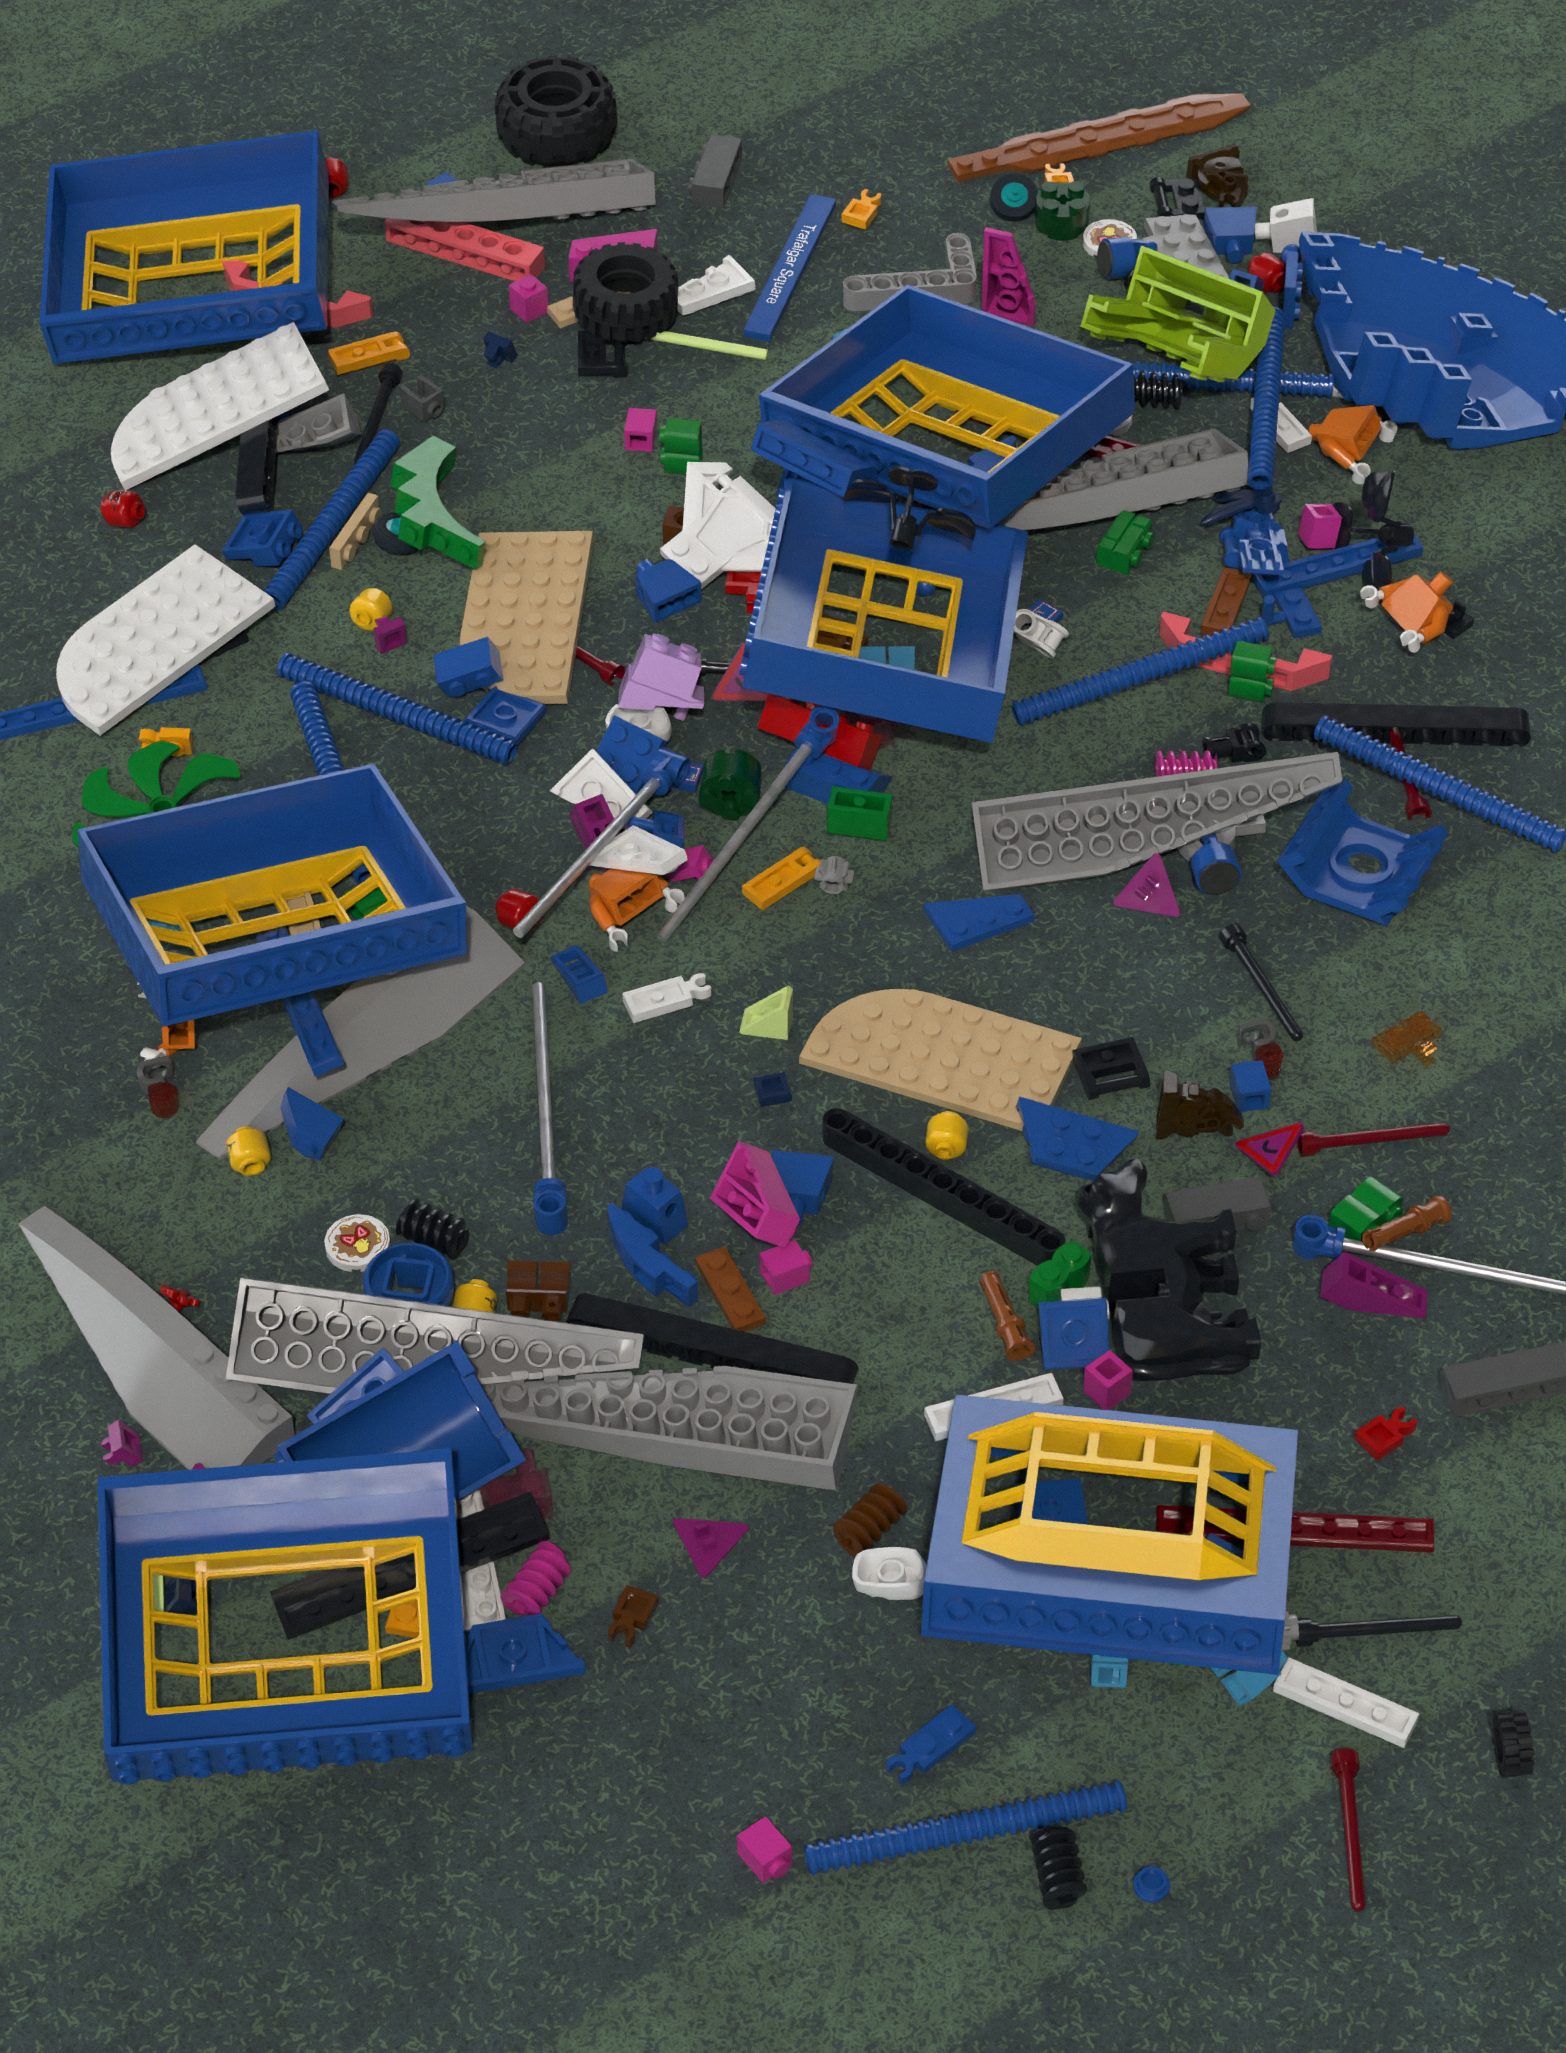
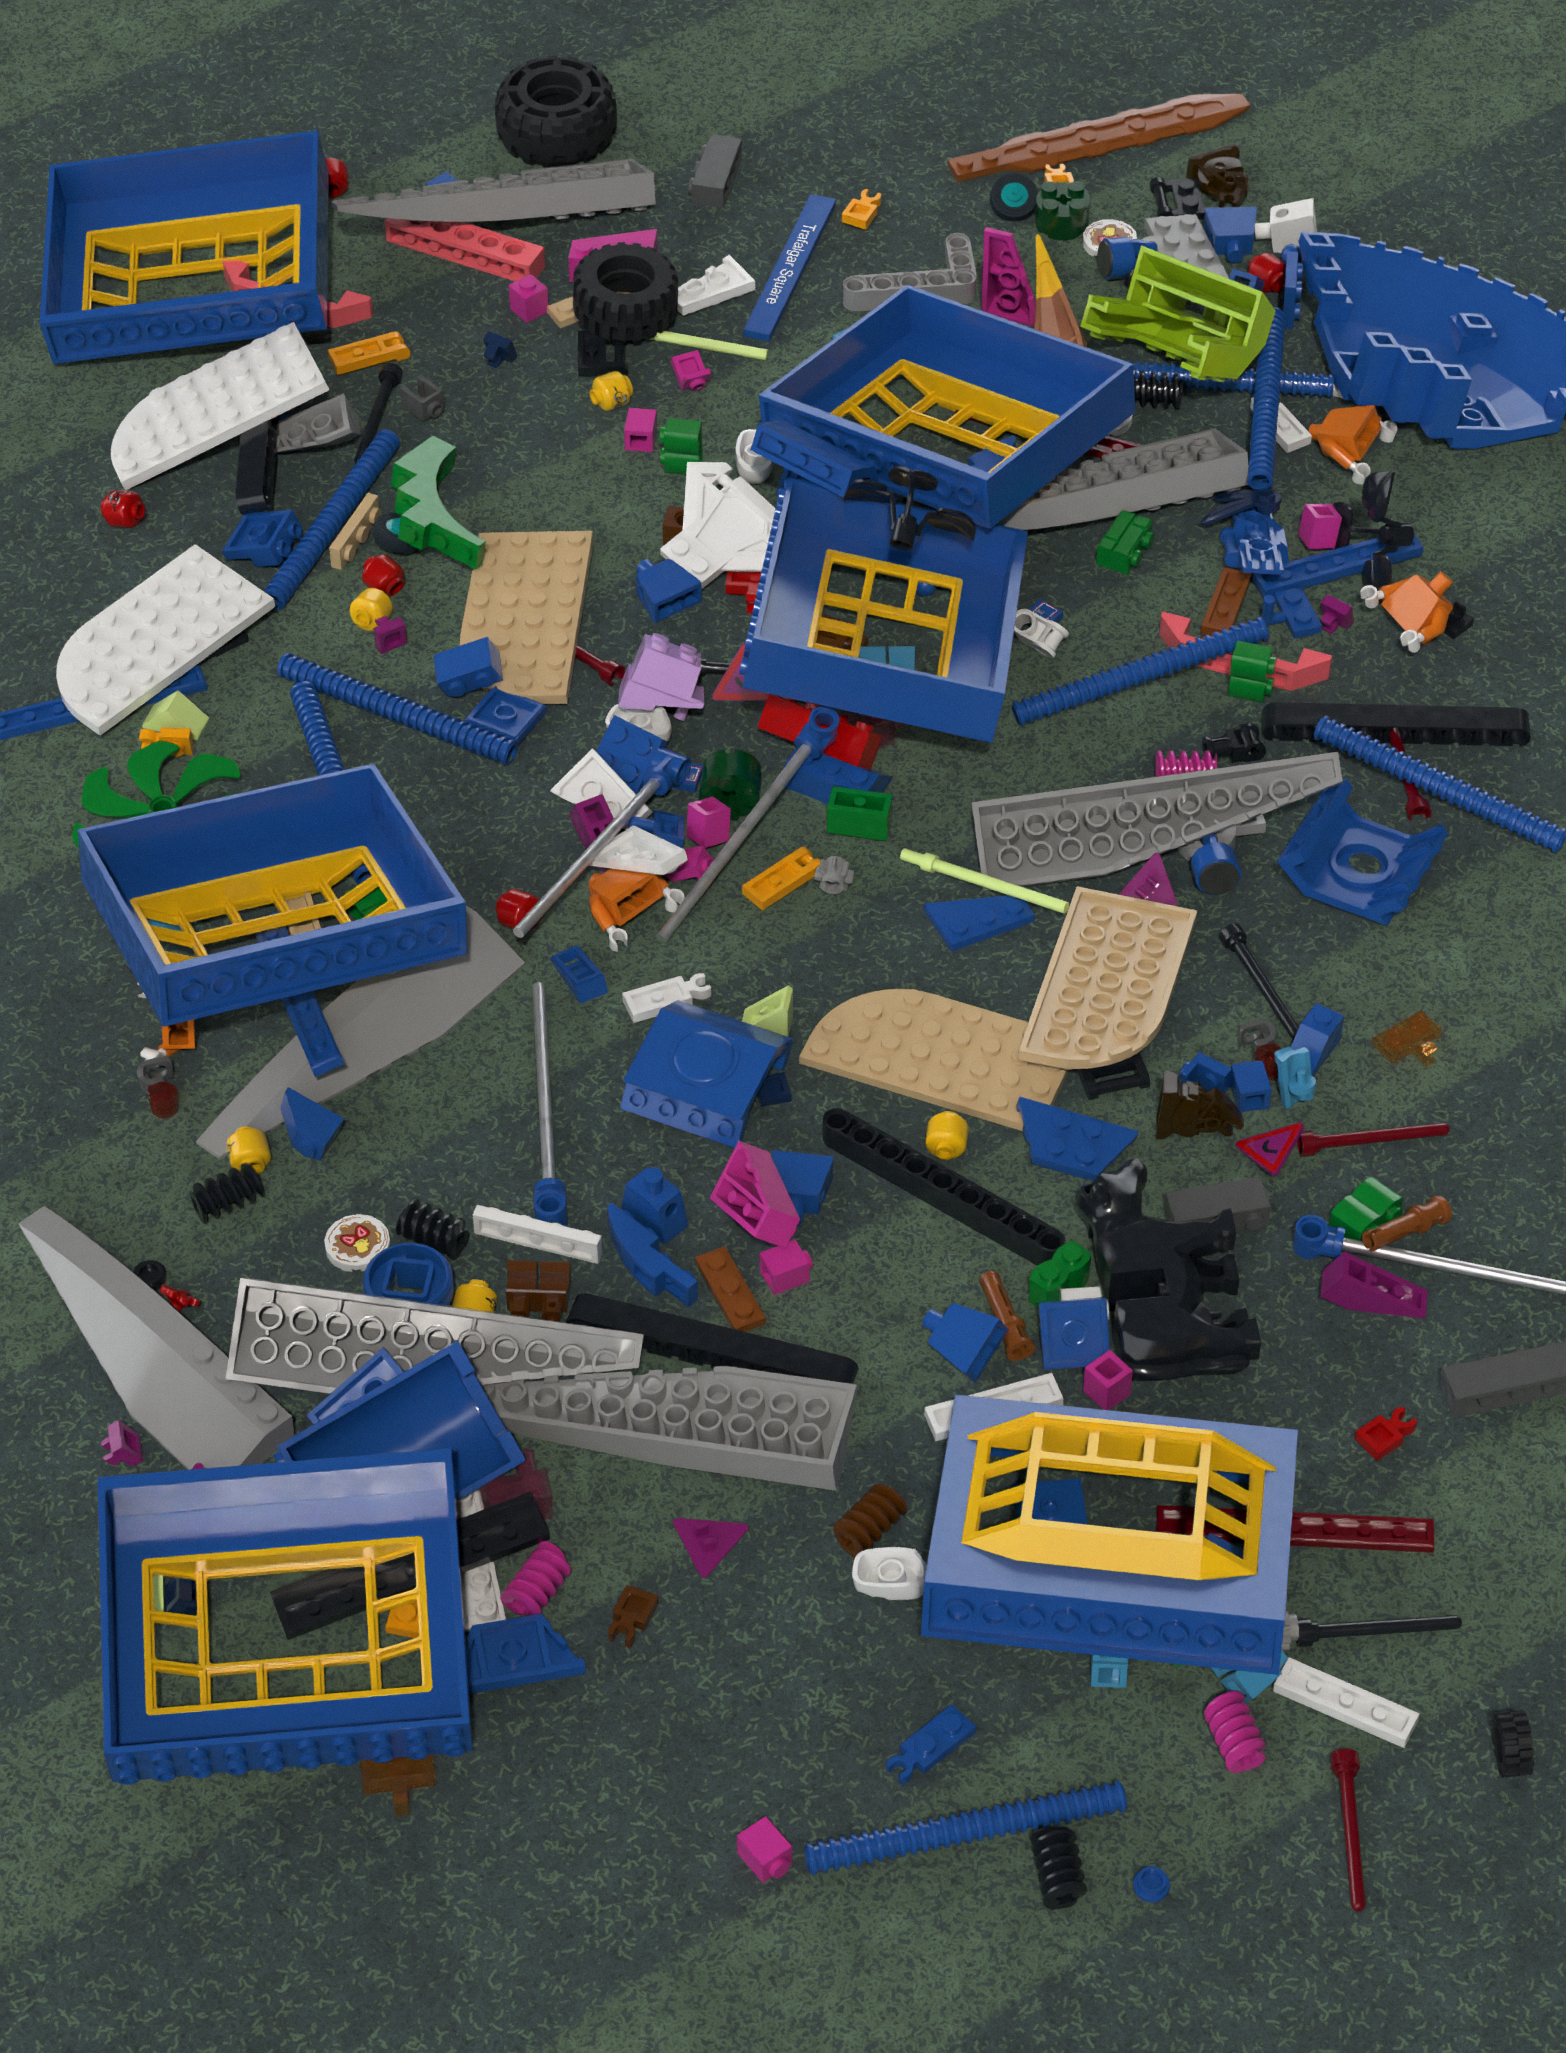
none -> black tile [133,1260,167,1291]
none -> yellowish green slope [142,690,209,740]
none -> black piece [190,1163,264,1224]
none -> clear orange plate [360,1755,436,1817]
none -> red head [362,554,405,597]
none -> white plate [473,1205,602,1264]
none -> yellow head [589,371,633,411]
none -> blue panel [620,1000,793,1148]
none -> dark pink bracket [670,350,712,391]
none -> dark pink brick [687,796,731,848]
none -> white piece [735,429,774,484]
none -> yellowish green bar [900,848,1069,914]
none -> blue torso [922,1303,1009,1382]
none -> tan plate [1018,886,1197,1070]
none -> nougat plate [1034,234,1087,348]
none -> blue bracket [1179,1052,1232,1094]
none -> dark pink piece [1204,1691,1266,1773]
none -> dark azure hips [1274,1046,1317,1109]
none -> blue slope [1291,1003,1344,1076]
none -> magenta tile [1321,594,1354,634]

